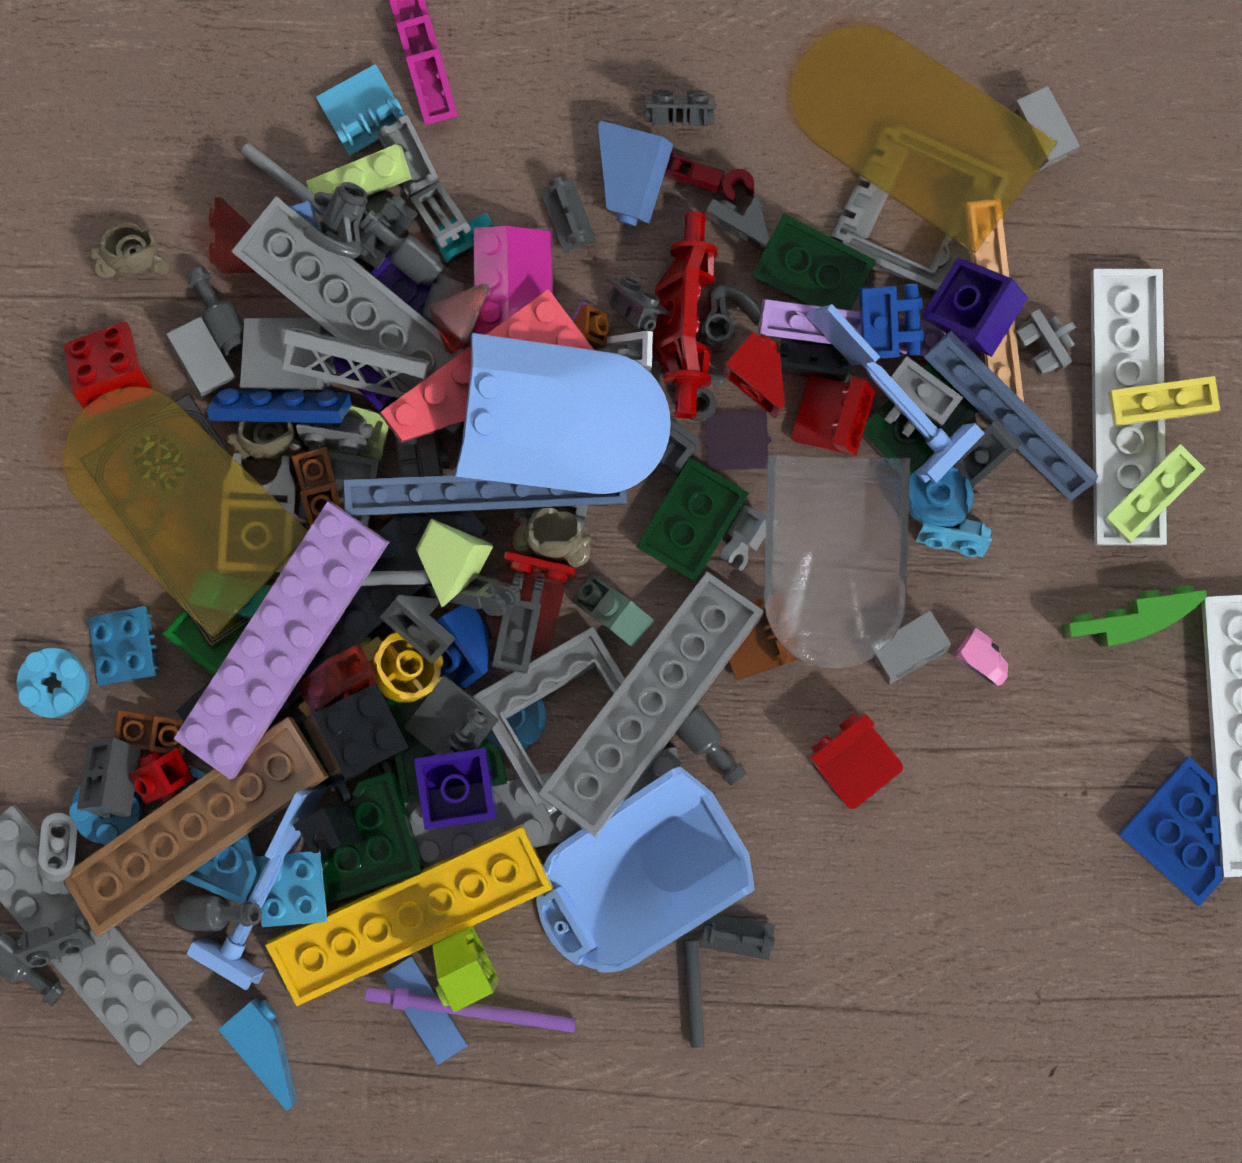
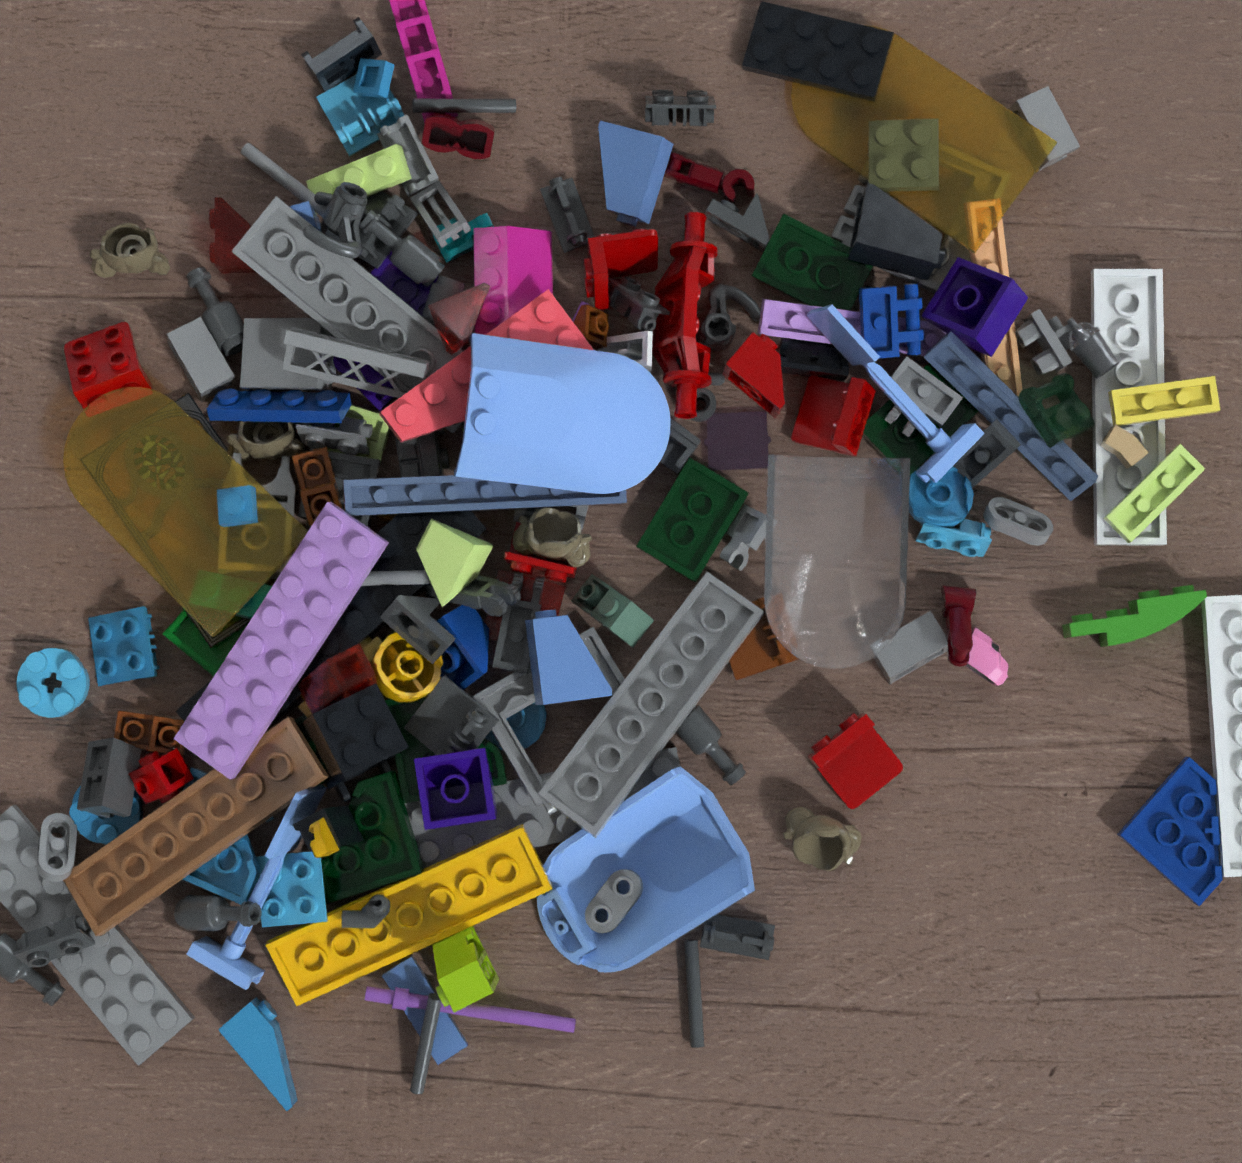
none -> dark azure plate [217,485,258,527]
none -> black hinge [301,17,382,92]
none -> yellow tile [309,817,339,858]
none -> dark grey arm [342,895,391,929]
none -> dark azure plate [353,58,395,99]
none -> dark grey bar [410,993,442,1095]
none -> dark grey bar [412,98,516,113]
none -> dark red brick [421,113,495,159]
none -> medium blue slope [525,609,612,705]
none -> red bracket [583,229,658,310]
none -> light grey plate [585,869,643,933]
none -> black plate [742,1,894,102]
none -> dark tan hair [783,807,862,871]
none -> black slope [847,183,945,280]
none -> olive plate [869,118,939,192]
none -> dark red piece [941,585,976,667]
none -> light grey plate [983,497,1053,546]
none -> clear green plate [1019,373,1095,448]
none -> flat silver piece [1067,317,1119,379]
none -> tan piece [1100,425,1149,469]

